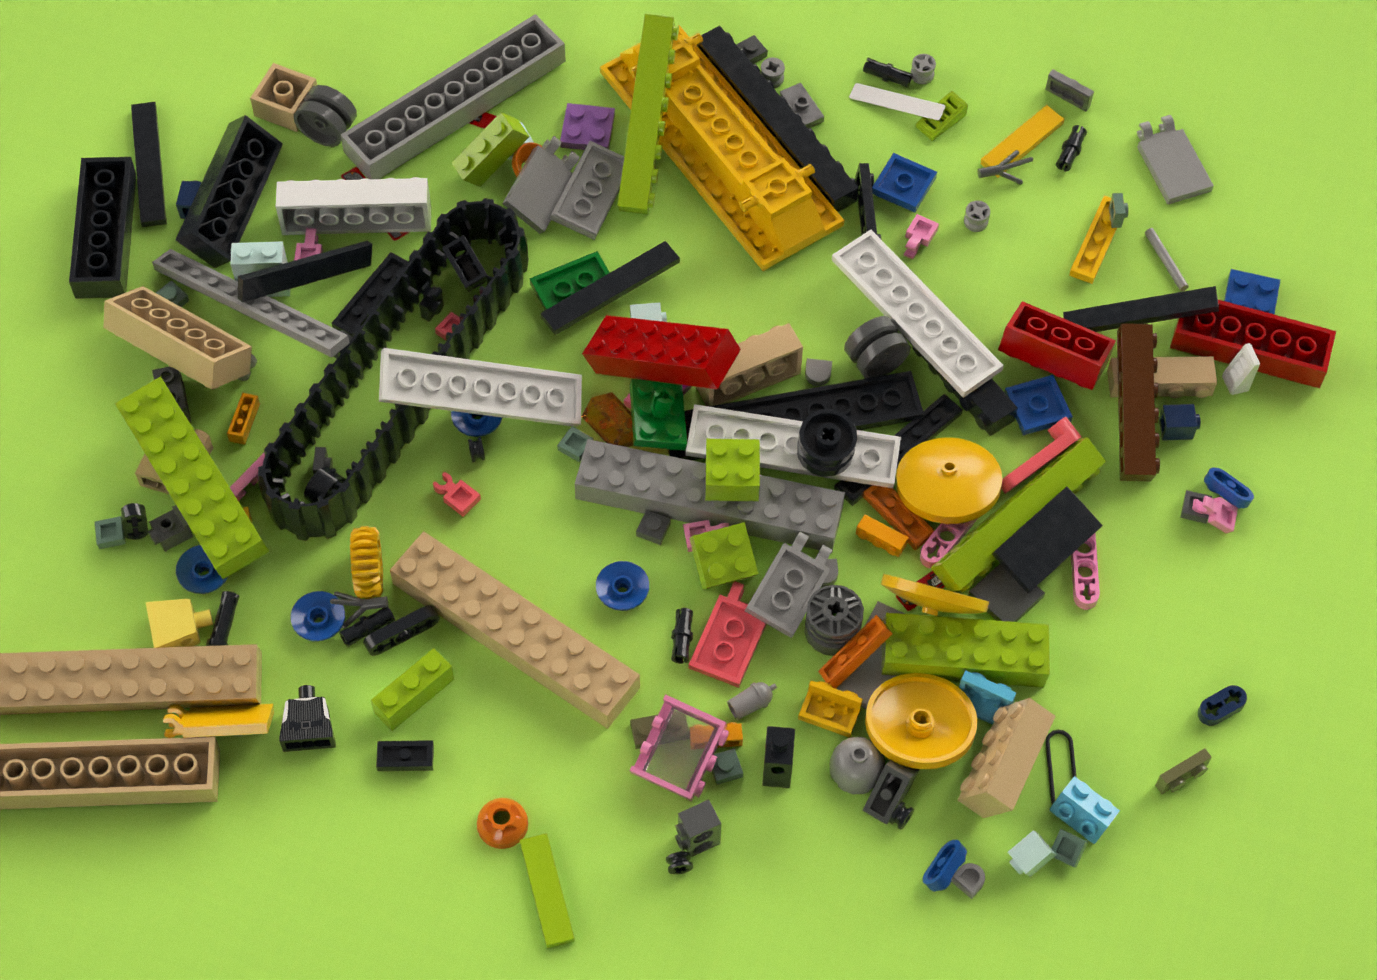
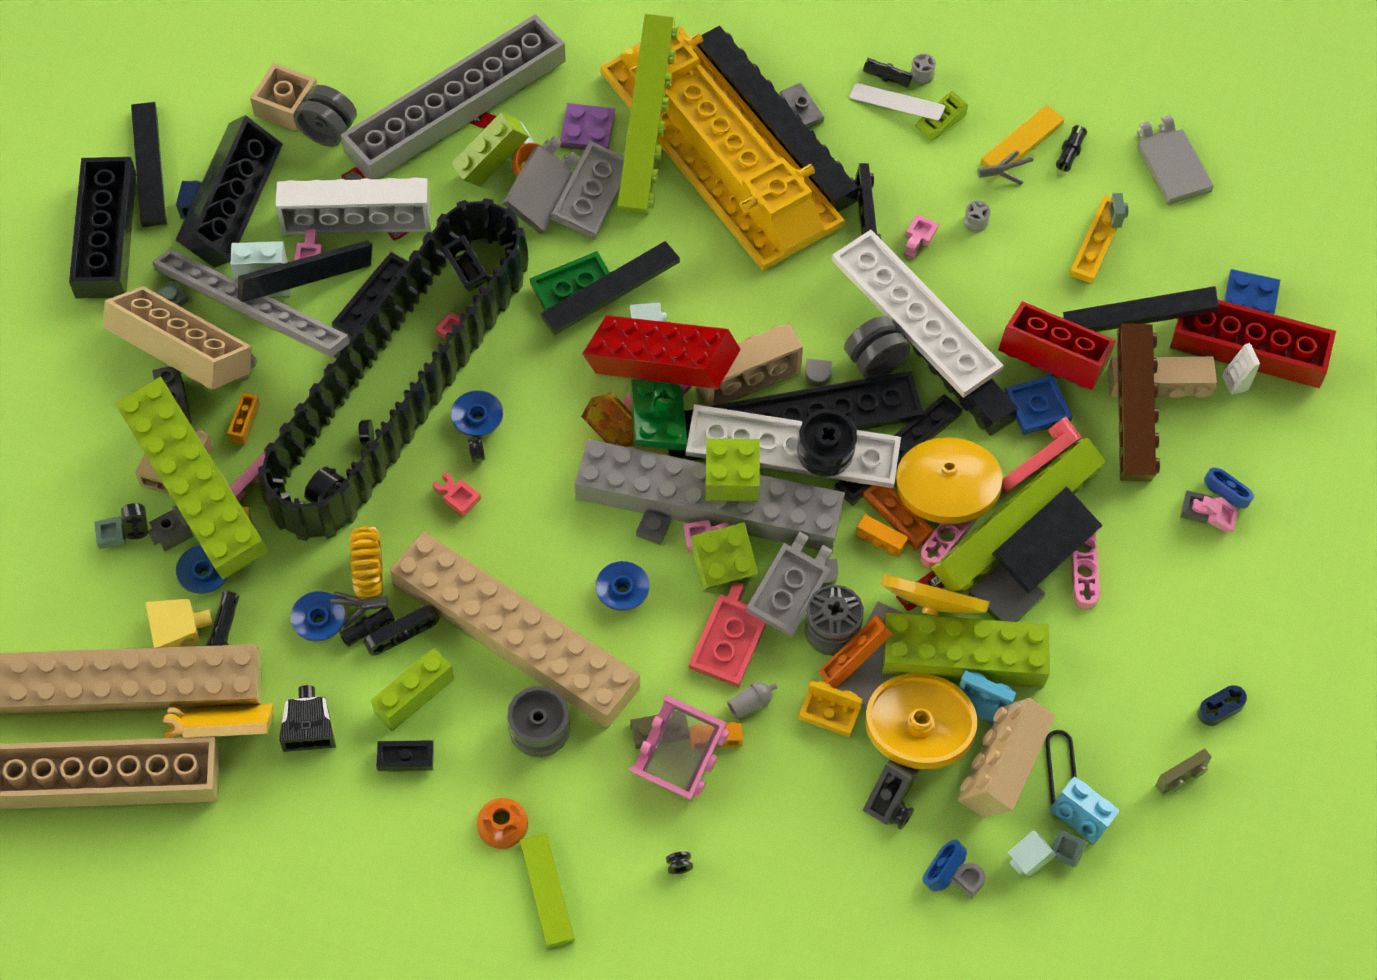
dark grey plate [313,447,333,474] -> none
white plate [379,348,582,427] -> none
black plate [419,281,444,322] -> none
sand green plate [557,426,594,462] -> none
black pin [671,608,693,664] -> none
dark grey brick [675,799,721,857] -> none
sand green plate [712,748,743,785] -> none
dark grey plate [736,35,768,64] -> none
light grey wheel [761,57,785,88] -> none
black torso [762,726,795,788] -> none
light grey cylinder [829,737,885,794] -> none
blue plate [872,153,937,213] -> none
flat silver plate [1045,69,1094,111] -> none
light grey bar [1145,228,1189,292] -> none
dark blue brick [1159,404,1201,440] -> none
none -> black tile [358,419,374,446]
none -> dark grey wheel [507,686,570,757]

